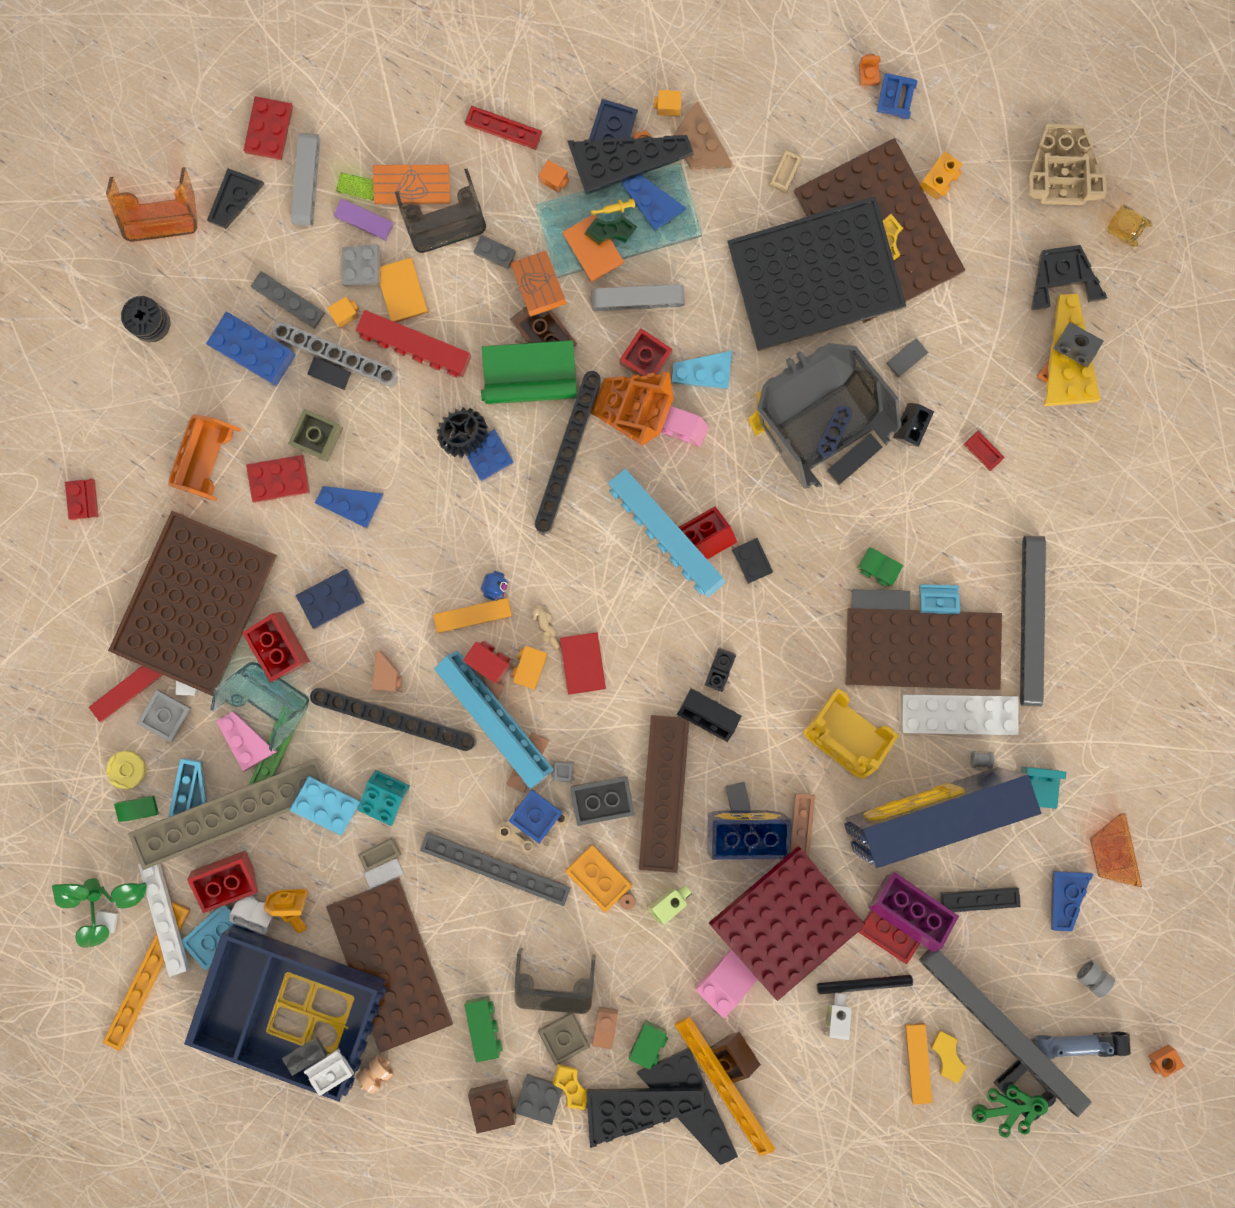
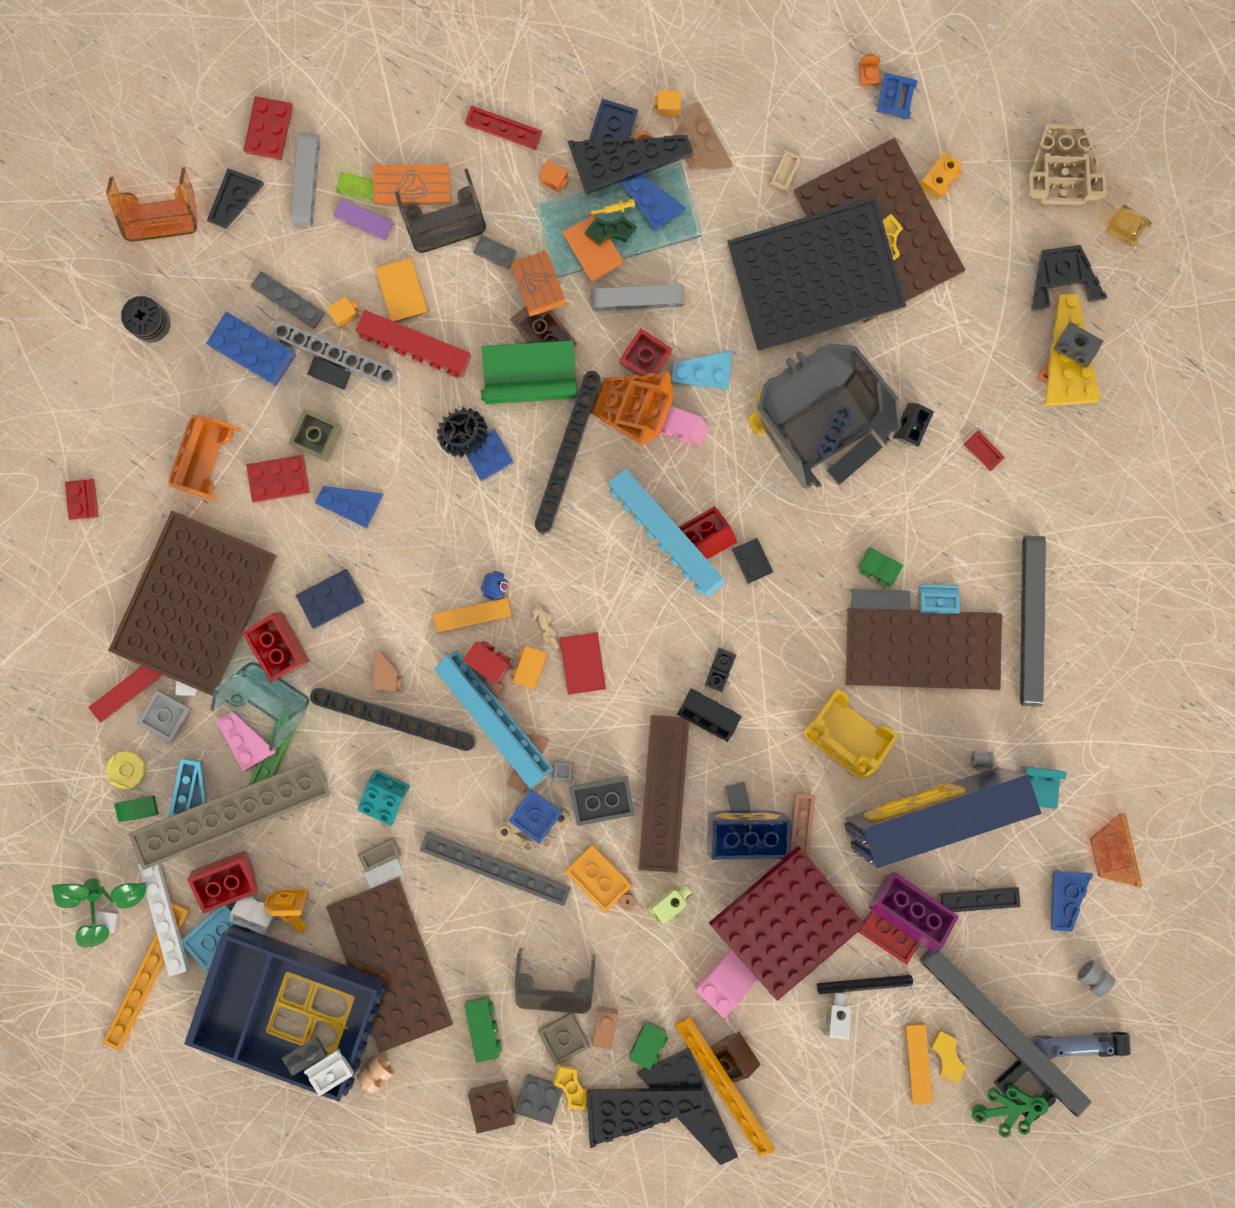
medium azure plate [289,775,360,836] -> none
light grey plate [342,244,380,287] -> none
dark grey tile [886,338,929,378] -> none
white plate [901,694,1019,735] -> none
orange brick [1148,1045,1185,1078] -> none

